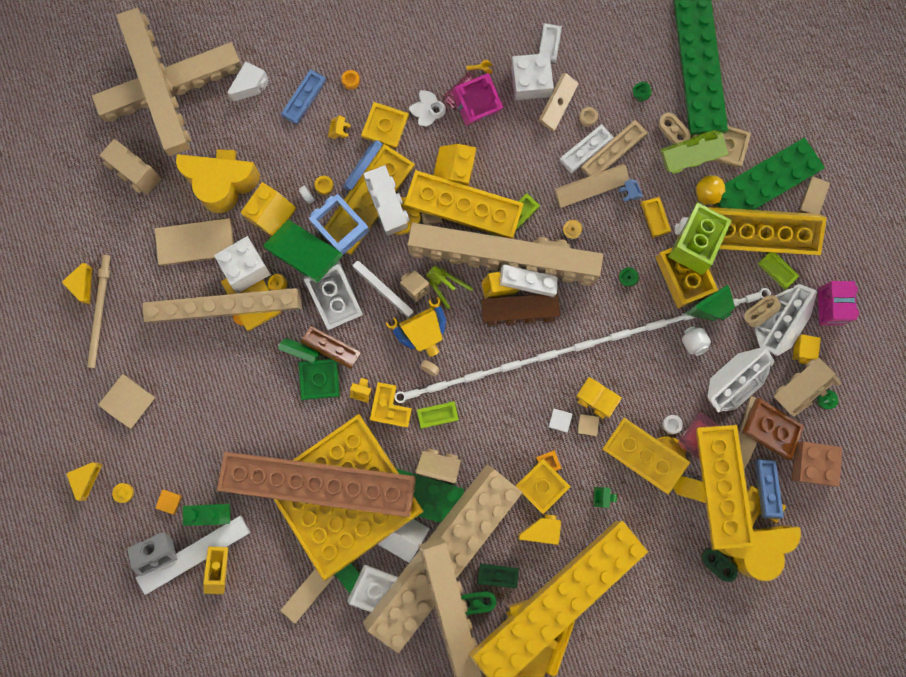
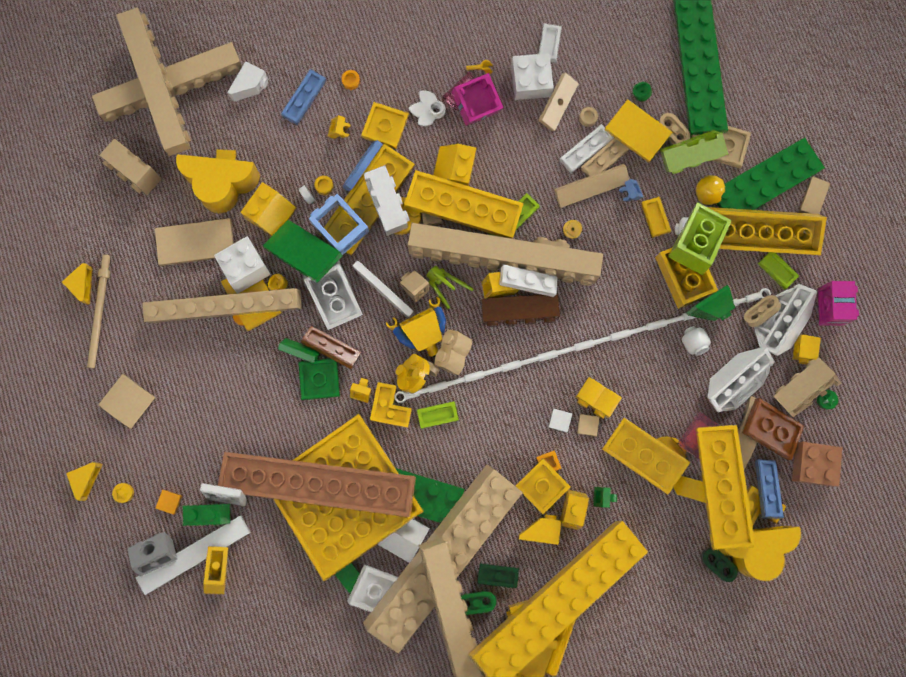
tan tile [280,568,335,623] -> none
tan slope [416,448,461,484] -> none
green tile [619,267,639,287] -> none
white tile [662,415,683,435] -> none
none -> white tile [200,483,247,506]
none -> yellow plate [396,354,430,393]
none -> tan brick [434,329,472,375]
none -> yellow torso [560,490,589,530]
none -> yellow tile [604,99,672,163]

